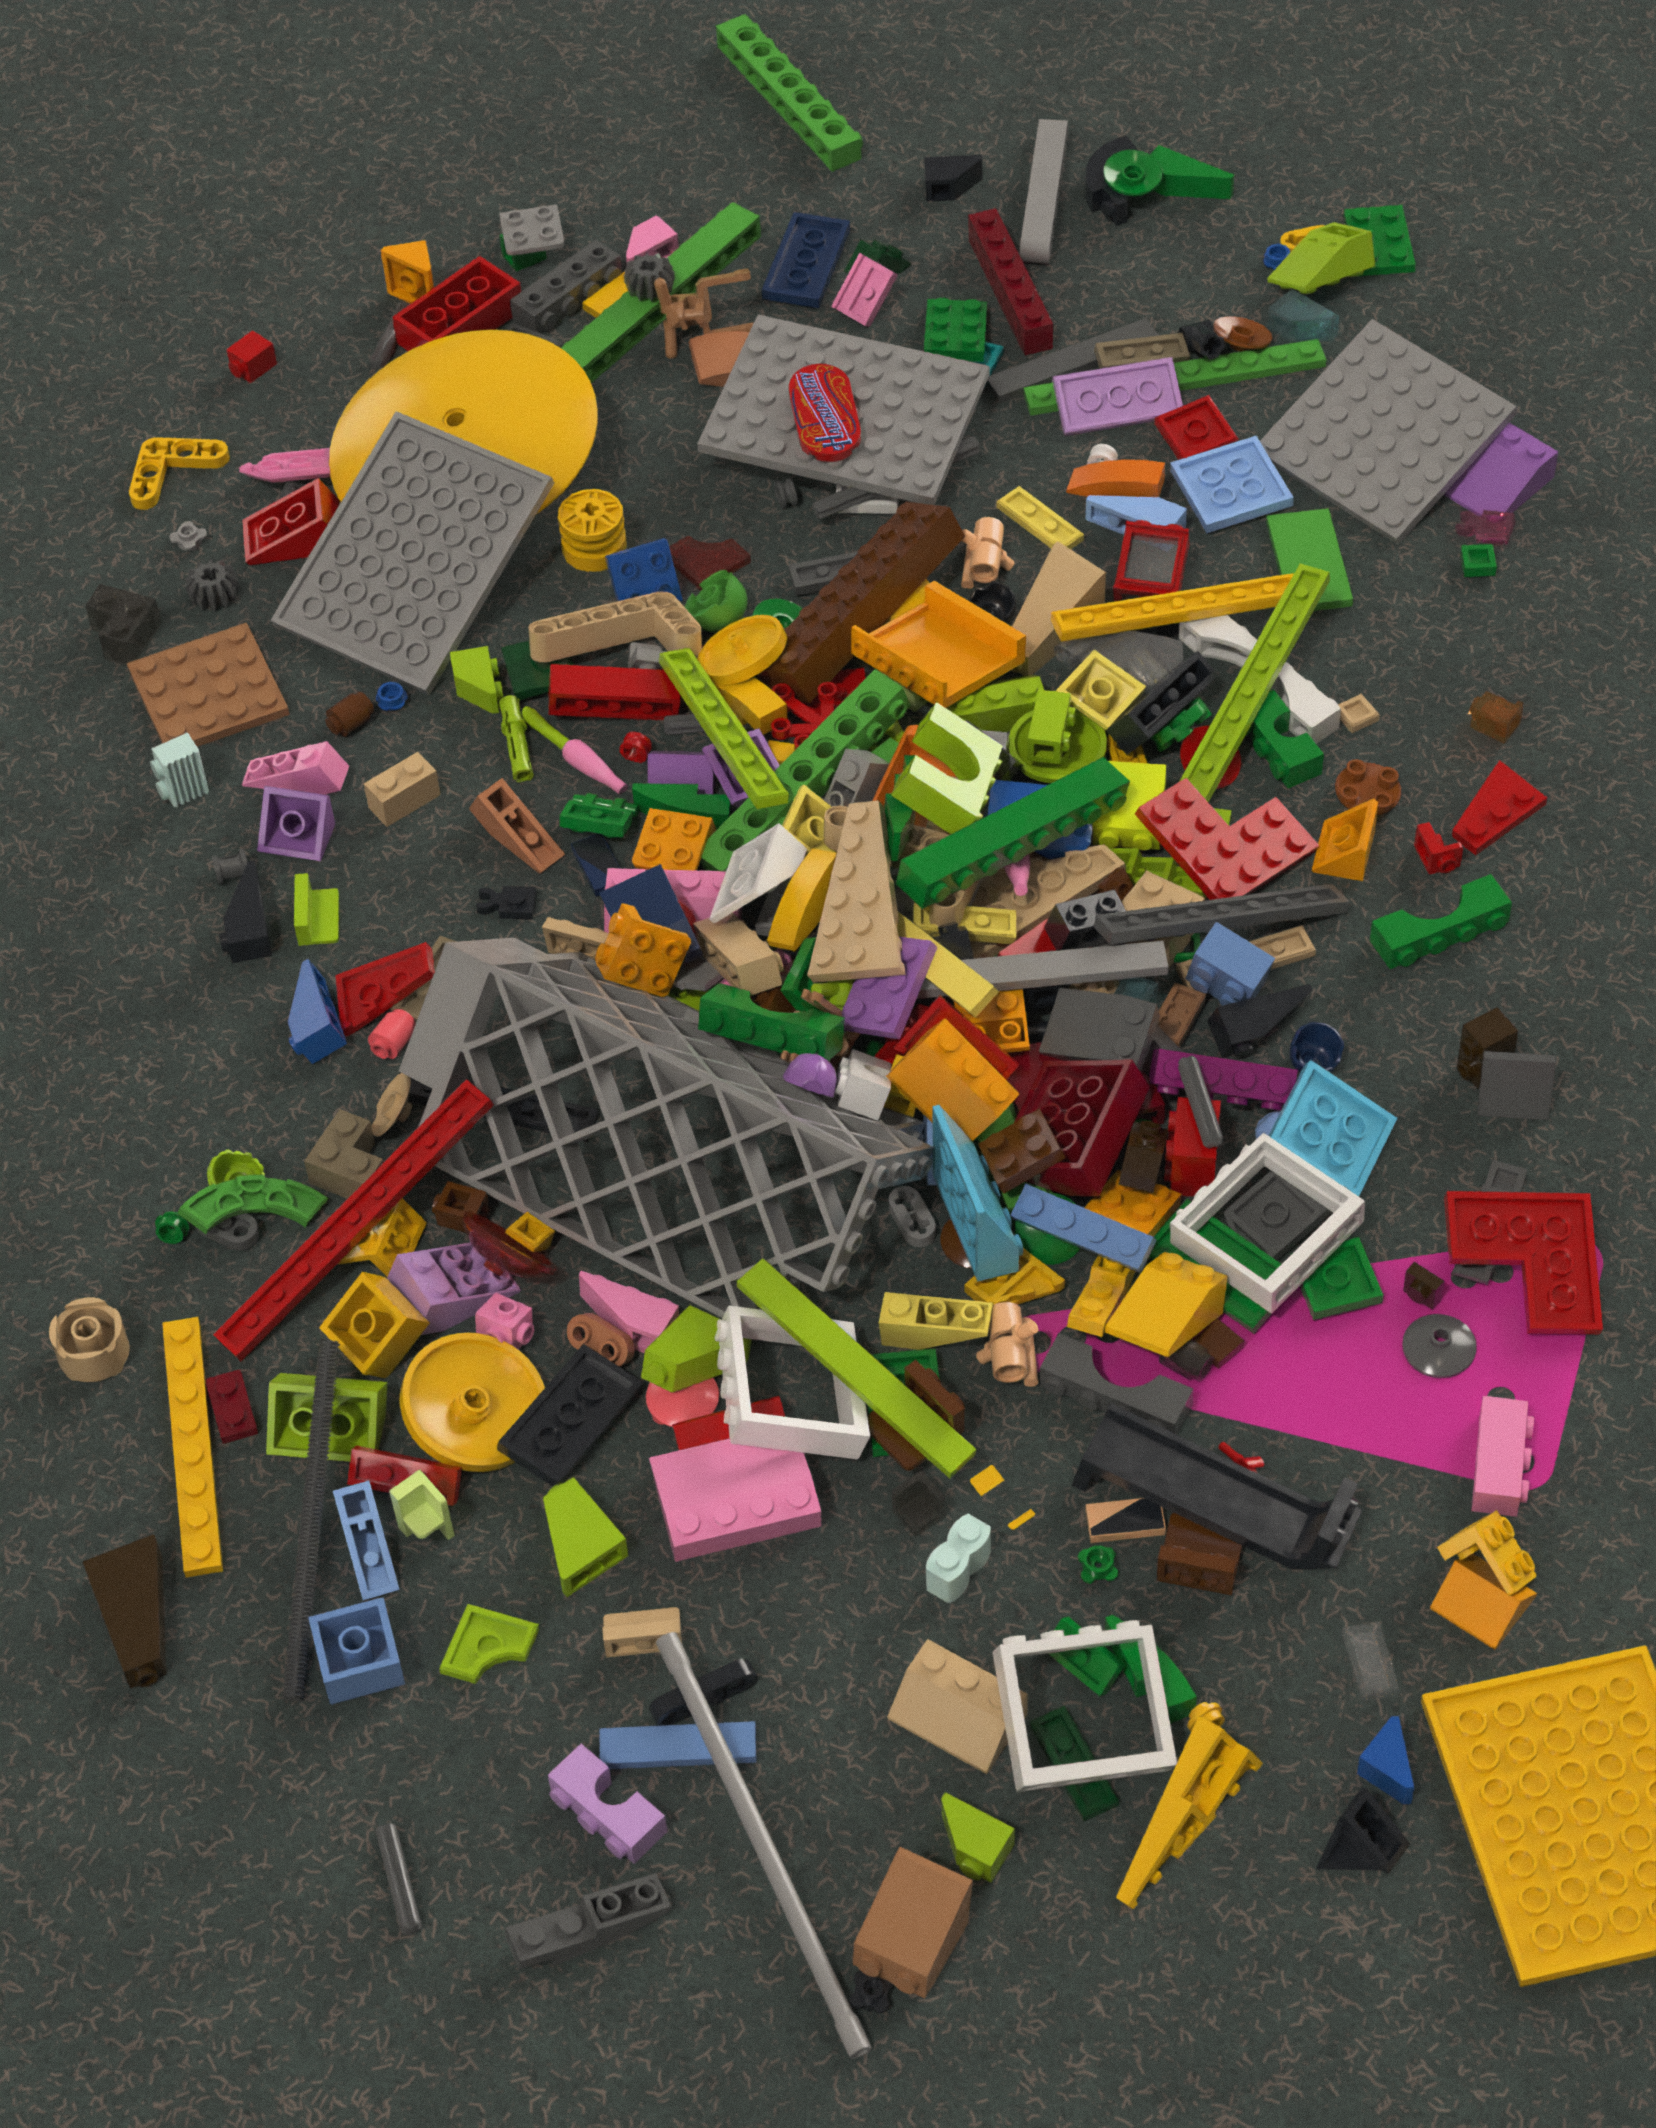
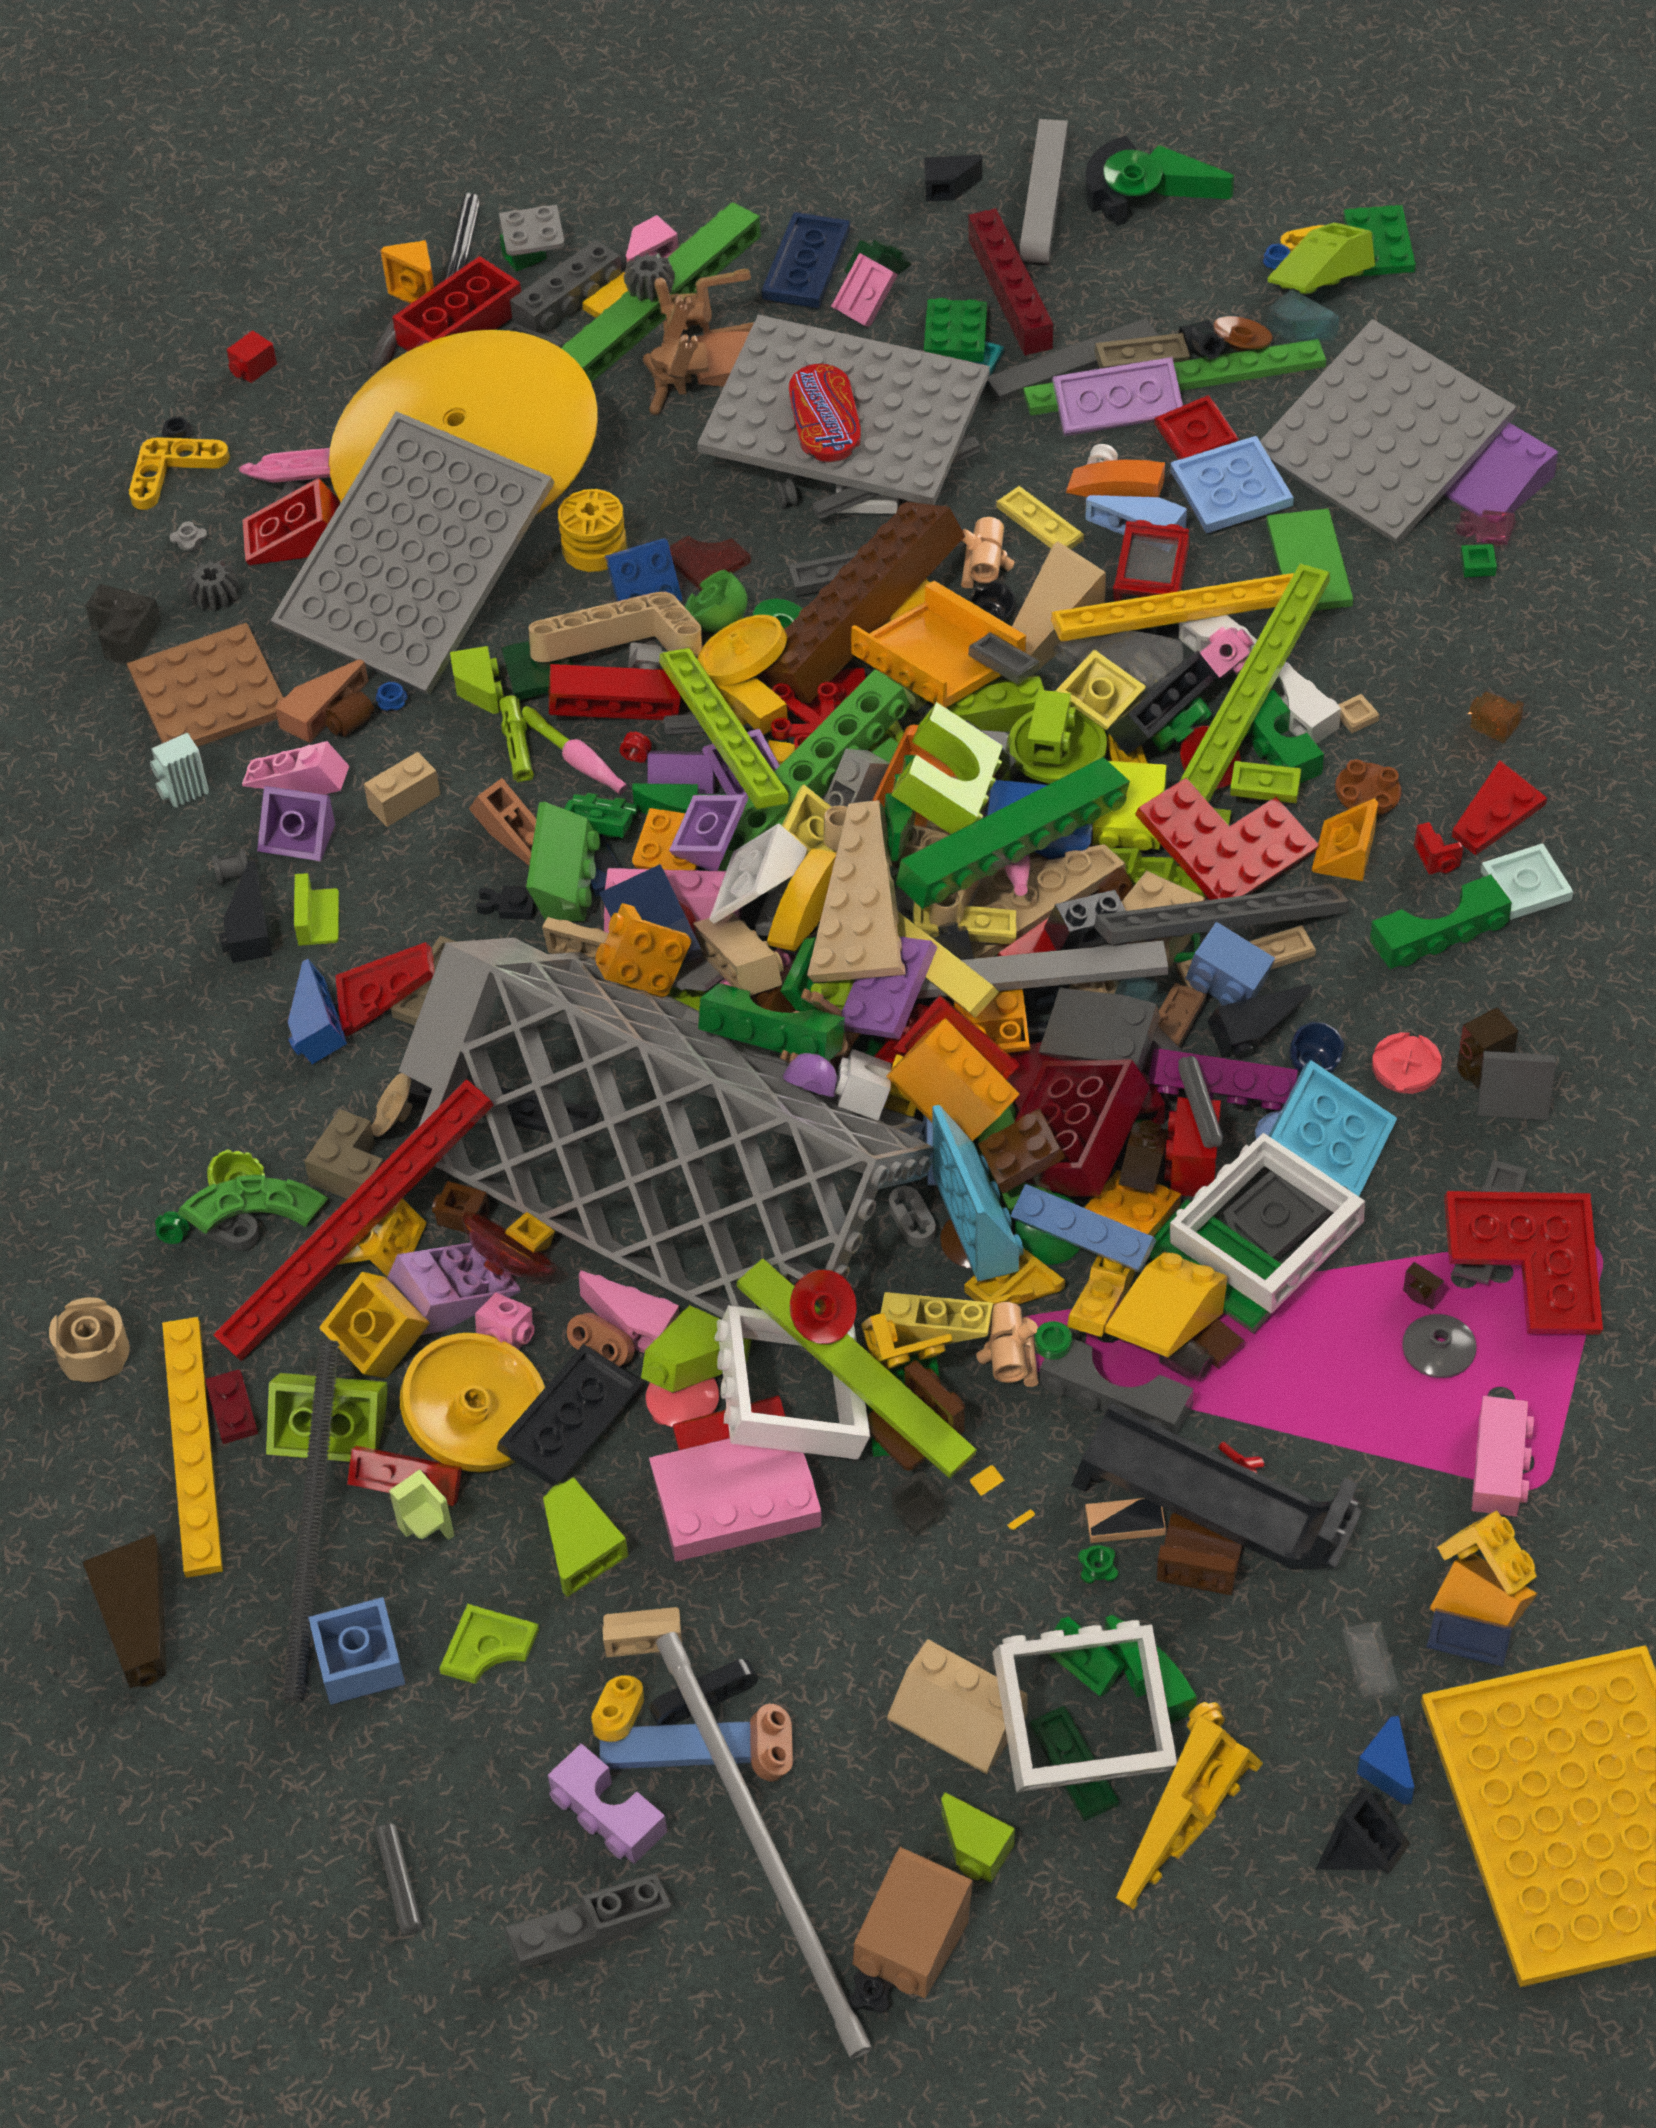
light blue slope [333,1481,400,1600] -> none
coral brick [368,1009,416,1059] -> none
bright green brick [716,14,863,172] -> none
light aqua brick [926,1514,991,1603] -> none
green plate [1290,1237,1383,1320] -> none
none -> black plate [162,416,193,439]
none -> nougat slope [275,659,369,743]
none -> axle [444,193,479,280]
none -> bright green slope [526,802,600,922]
none -> yellow plate [591,1675,644,1742]
none -> medium nougat piece [643,296,709,415]
none -> medium lavender slope [669,795,748,871]
none -> nougat plate [750,1704,793,1782]
none -> red dish [790,1269,857,1344]
none -> yellow bracket [861,1313,953,1369]
none -> dark grey tile [968,632,1040,684]
none -> green tile [1035,1321,1072,1360]
none -> bright pink brick [1199,627,1254,678]
none -> lime panel [1230,761,1301,803]
none -> coral tile [1372,1032,1442,1094]
none -> dark blue tile [1427,1608,1512,1667]
none -> light aqua plate [1481,843,1573,920]

